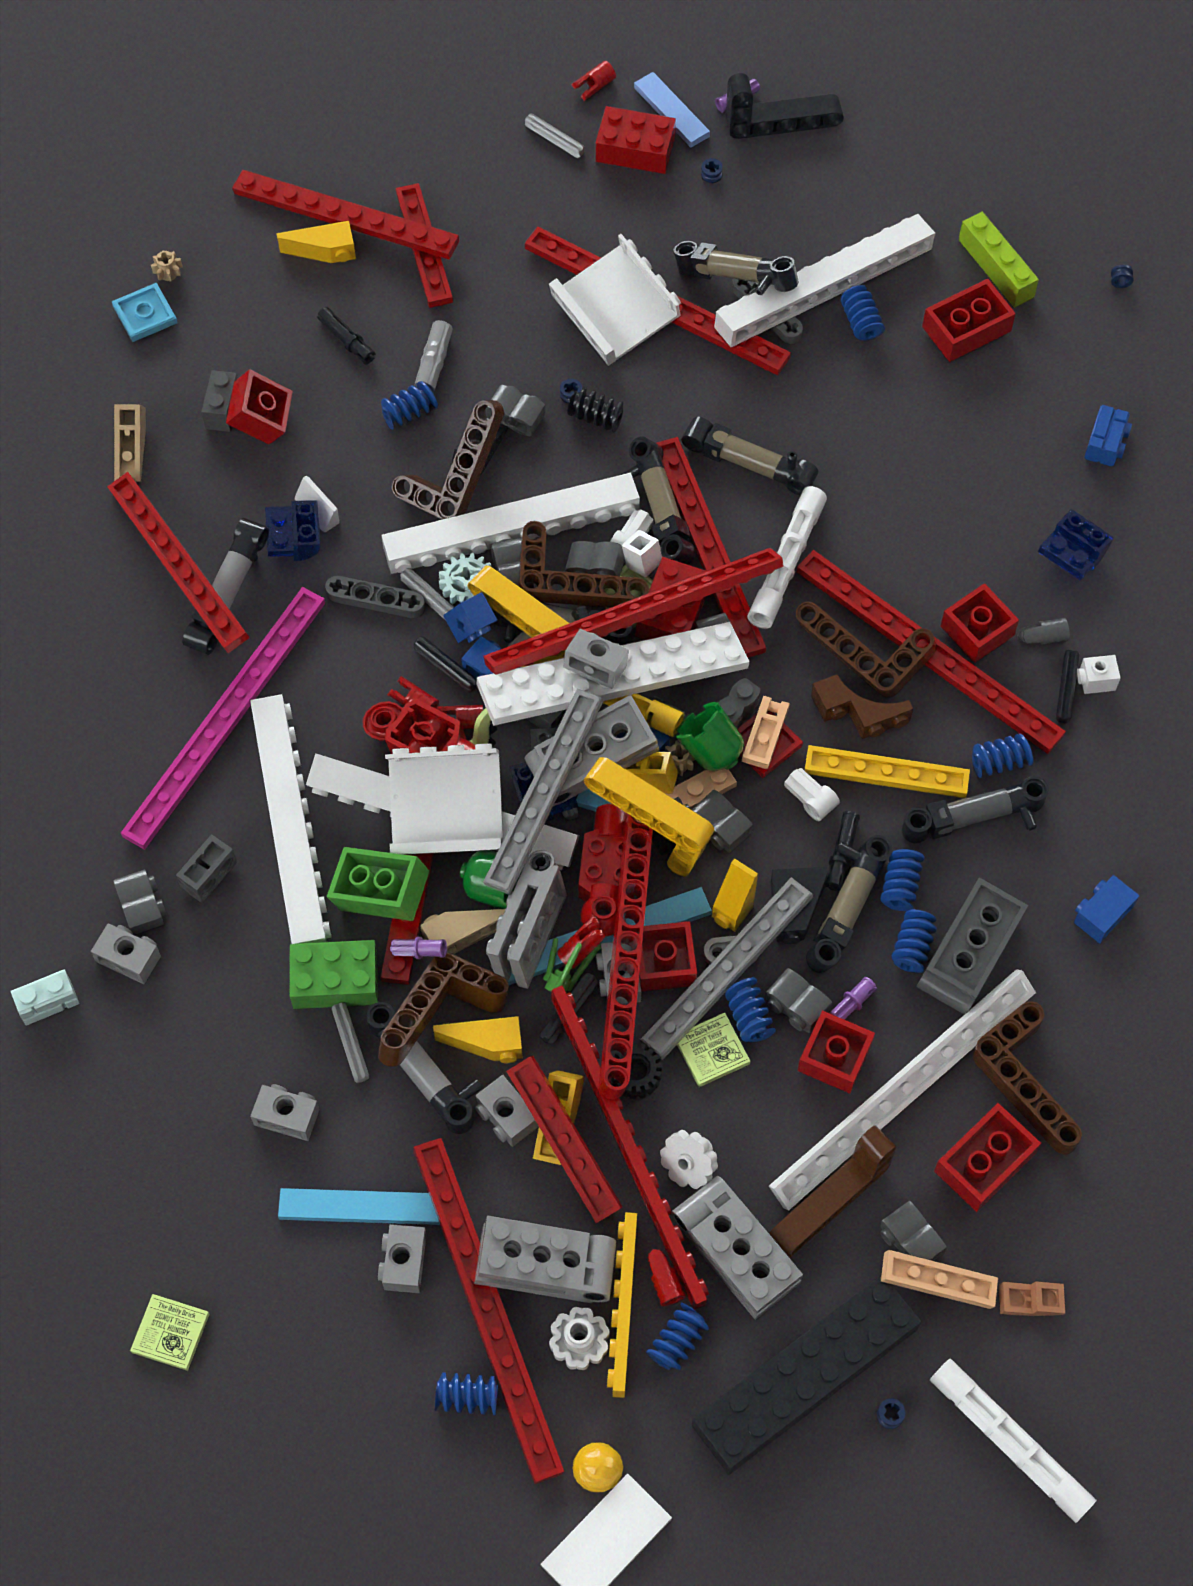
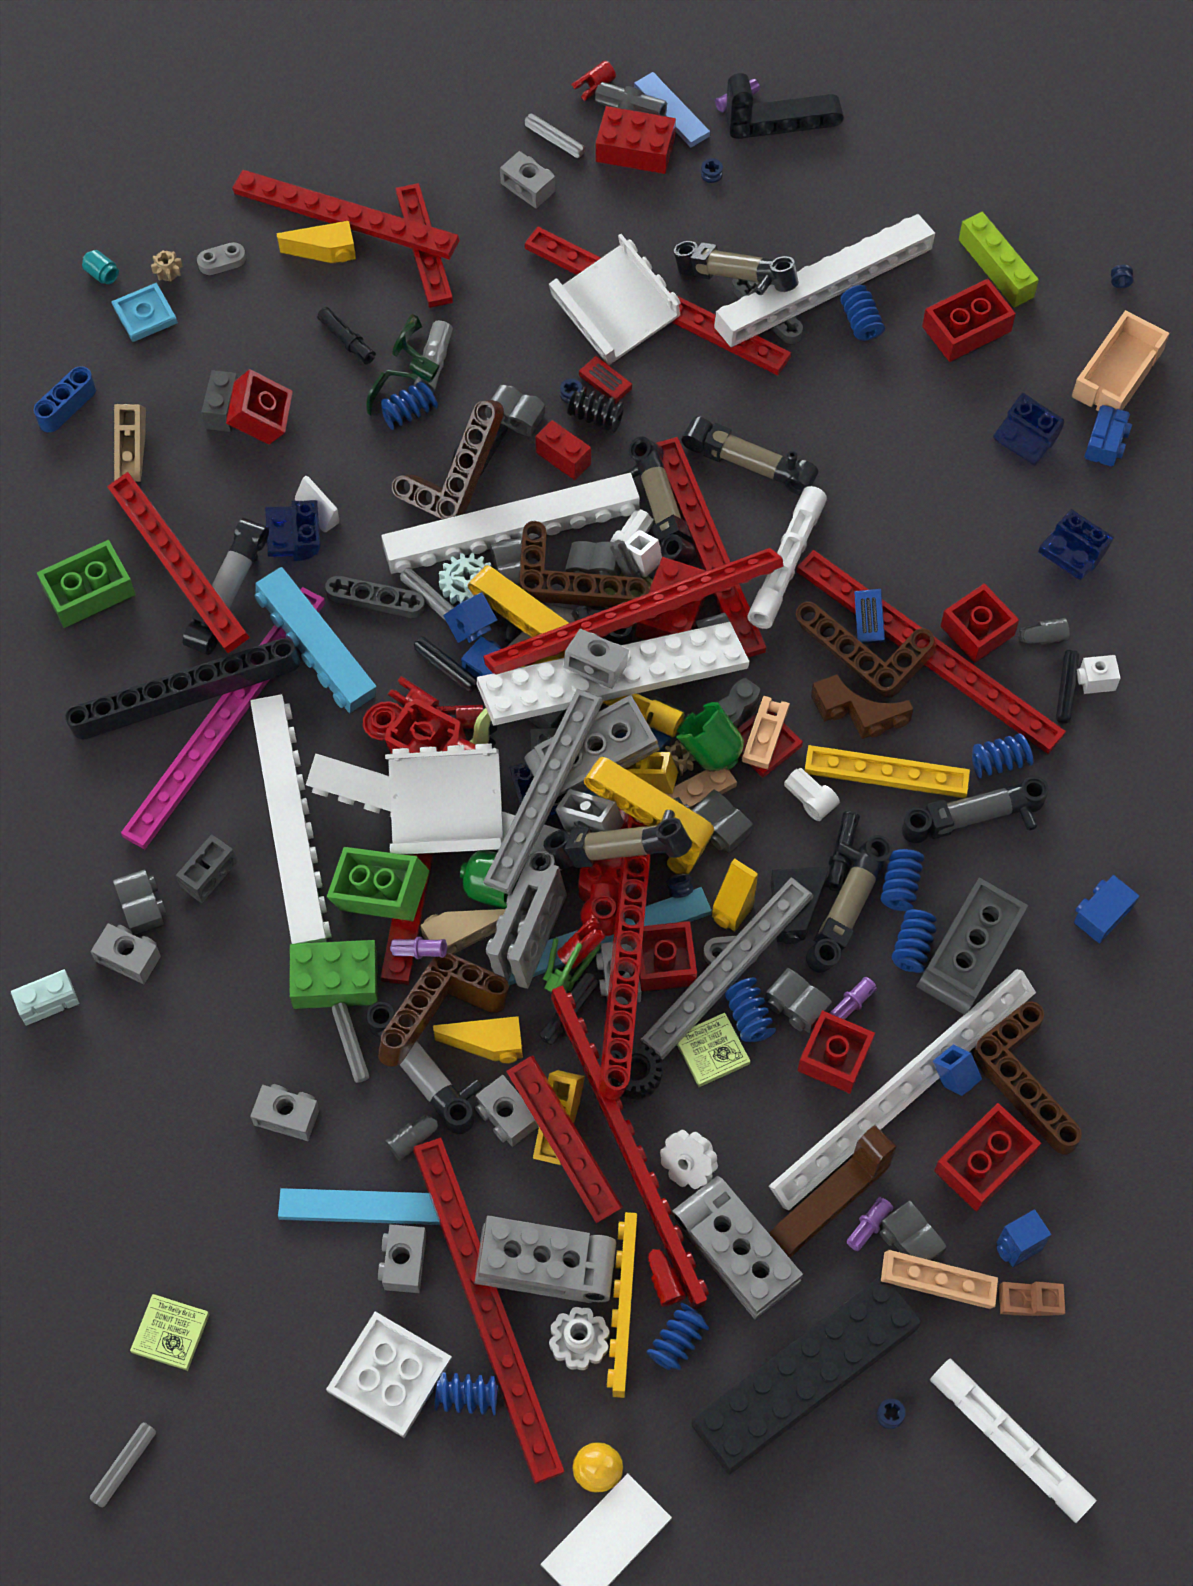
none -> blue beam [33,366,96,432]
none -> bright green brick [37,540,136,628]
none -> black beam [65,638,300,740]
none -> teal brick [82,250,119,284]
none -> light grey axle [90,1422,156,1508]
none -> light grey plate [197,242,246,275]
none -> medium azure brick [254,567,377,714]
none -> white plate [326,1311,452,1438]
none -> dark green plant [366,314,440,416]
none -> dark grey hinge [385,1115,438,1161]
none -> light grey brick [500,151,555,209]
none -> red brick [535,420,591,480]
none -> black piece [543,810,692,869]
none -> light grey brick [555,789,624,832]
none -> red tile [579,356,633,404]
none -> dark grey piece [595,82,668,116]
none -> dark grey axle [610,540,642,578]
none -> dark blue bush [666,873,693,898]
none -> medium lavender axle [847,1197,893,1251]
none -> blue tile [854,589,885,644]
none -> blue brick [933,1044,982,1096]
none -> clear blue brick [993,392,1064,466]
none -> blue brick [996,1209,1052,1267]
none -> light nougat piece [1072,310,1170,411]

